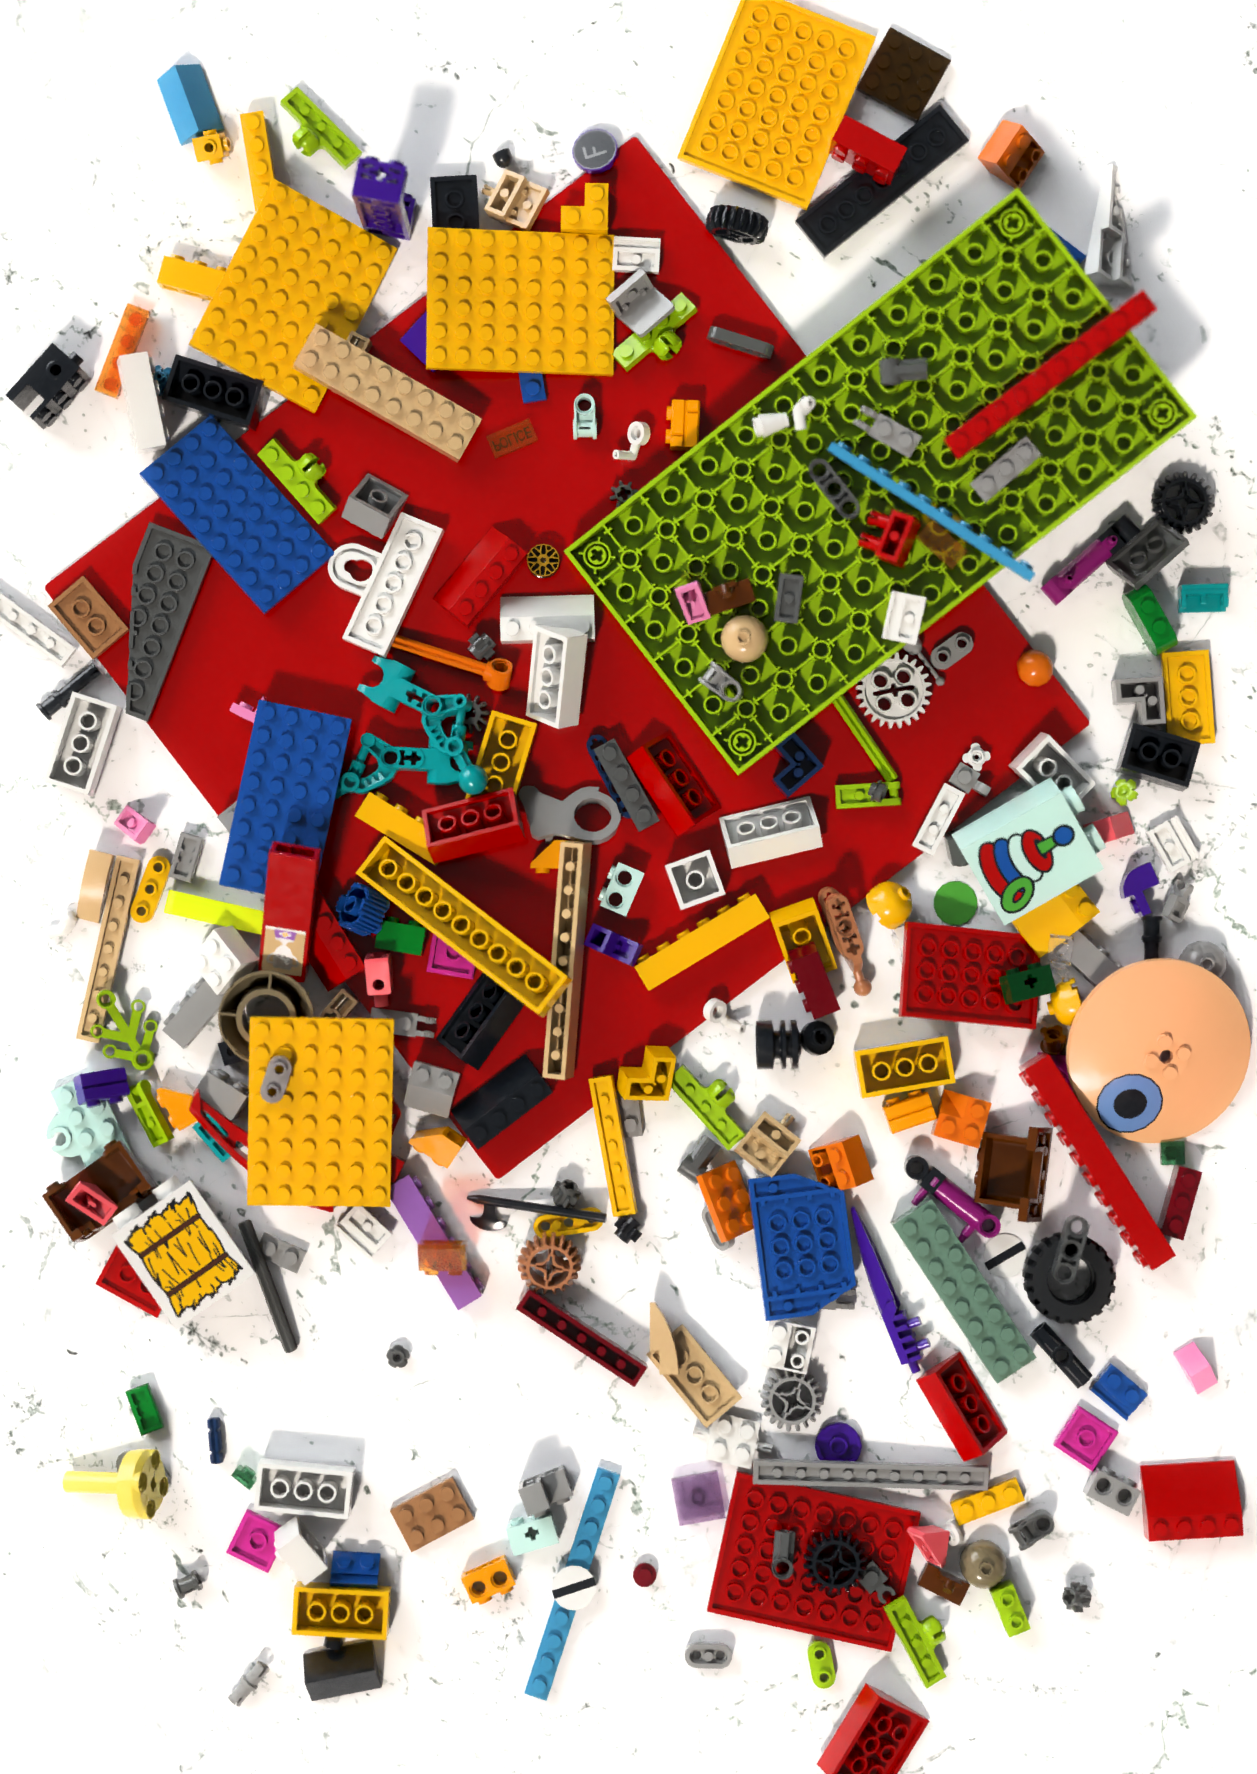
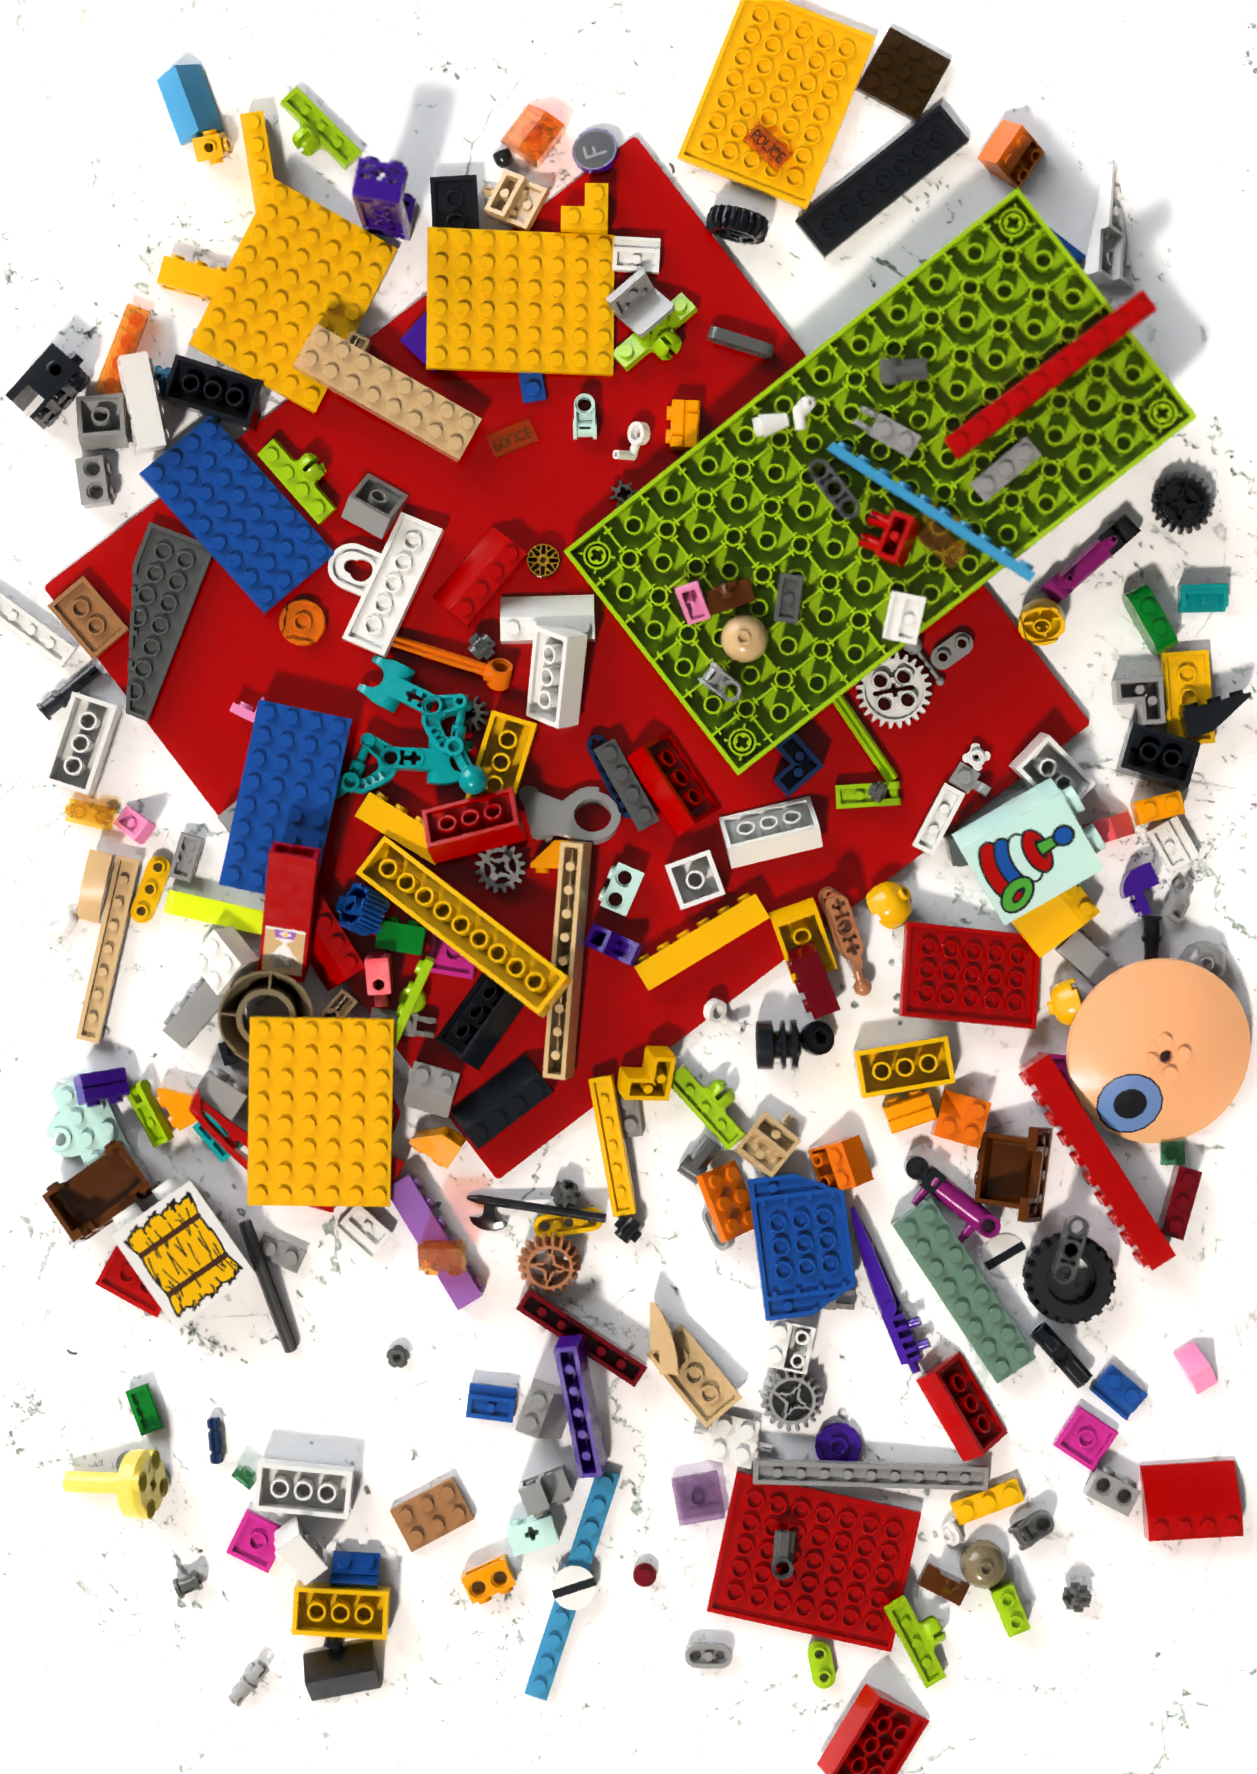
coral slope [65,1181,118,1226] -> none
lime plant [90,990,158,1070] -> none
light grey plate [260,1055,292,1103] -> none
black gear [803,1530,867,1595] -> none
red brick [829,115,907,185] -> none
dark grey plate [857,1559,896,1604] -> none
coral slope [907,1525,950,1568] -> none
bright green sticker [934,881,977,925] -> none
dark green brick [998,962,1057,1005] -> none
orange hair [1017,649,1053,687] -> none
reddish brown brick [1040,1025,1067,1056] -> none
clear slope [1047,934,1074,983] -> none
dark grey plate [1105,519,1190,590] -> none
lime plant [1110,779,1139,806] -> none
none -> clear yellow hinge [64,798,116,831]
none -> light grey brick [75,455,116,509]
none -> light grey slope [76,393,129,452]
none -> orange tile [279,599,326,646]
none -> lime plate [393,956,436,1048]
none -> blue plate [466,1382,517,1423]
none -> light grey gear [475,845,526,893]
none -> clear orange slope [501,104,566,170]
none -> light grey slope [515,1377,568,1439]
none -> brick [554,1335,608,1478]
none -> clear orange tile [743,122,793,173]
none -> yellow cylinder [1019,598,1065,646]
none -> light orange brick [1130,790,1185,826]
none -> black slope [1178,689,1252,739]

